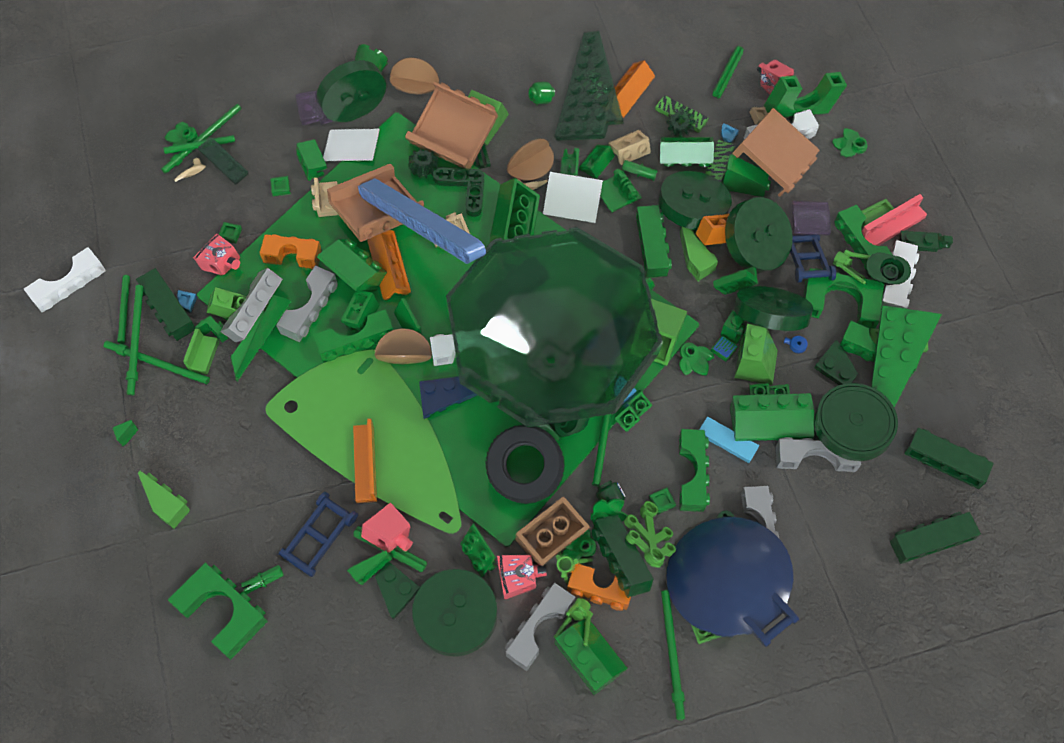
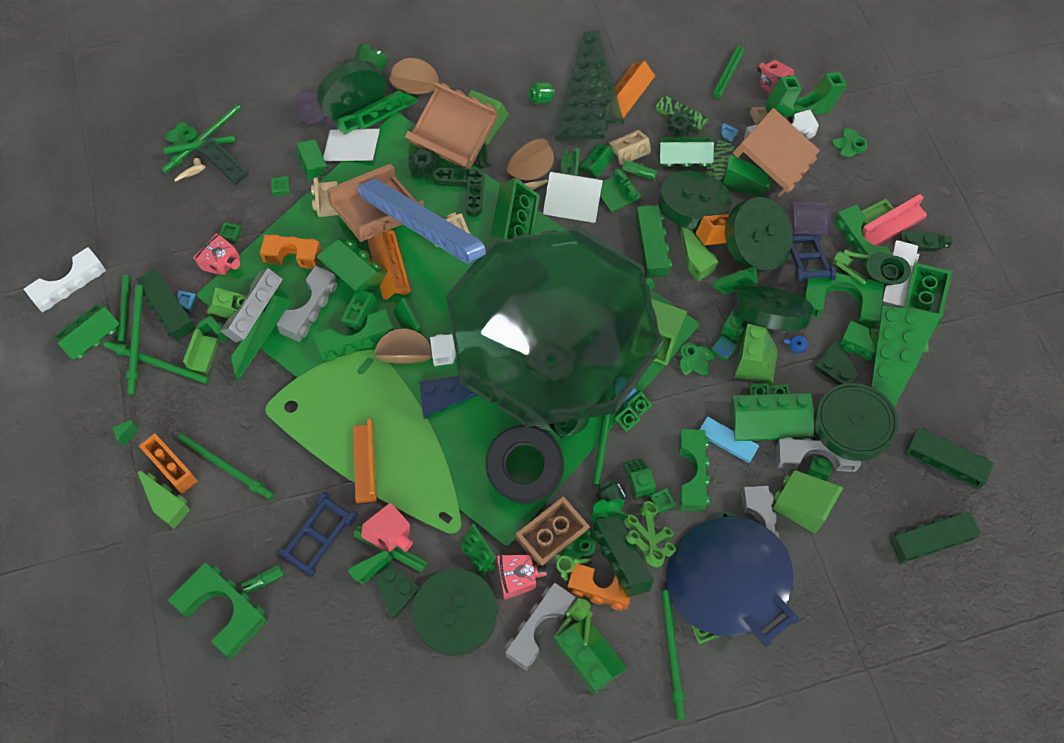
none -> green slope [52,303,119,360]
none -> orange brick [139,433,198,494]
none -> green bar [177,433,274,500]
none -> green wedge [336,90,418,135]
none -> green slope [623,458,656,500]
none -> bright green slope [772,470,843,534]
none -> green bracket [807,455,833,481]
none -> green slope [904,263,953,329]

